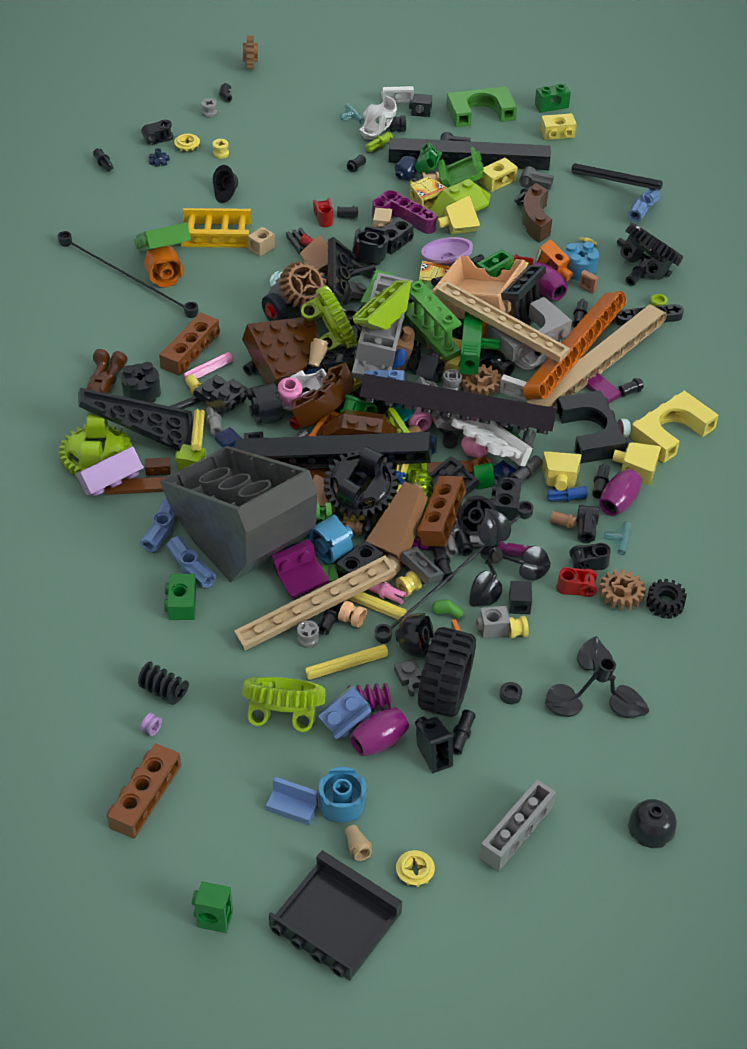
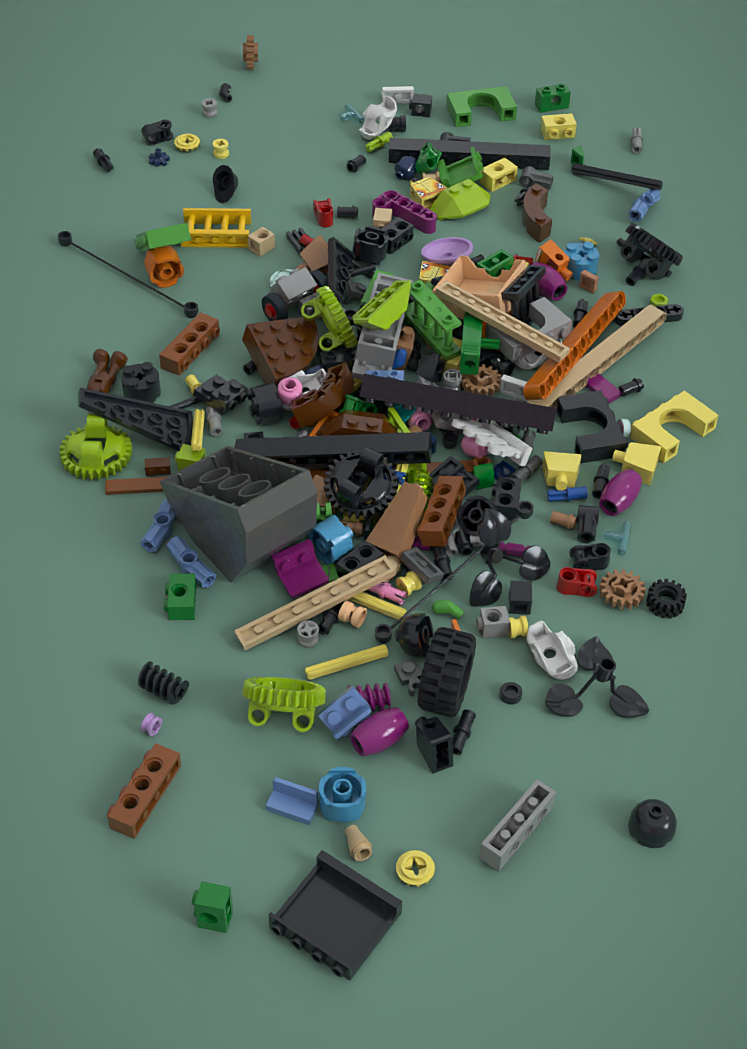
lavender brick [76,447,144,496] -> none
bright pink axle [184,352,233,379] -> none
clear blue tile [214,427,241,448] -> none
medium nougat gear [278,261,327,309] -> none
tan cone [308,338,329,367] -> none
light yellow torso [437,196,480,234] -> none
none -> white piece [527,621,578,680]
none -> green slope [571,145,584,165]
none -> light grey axle [630,127,643,154]

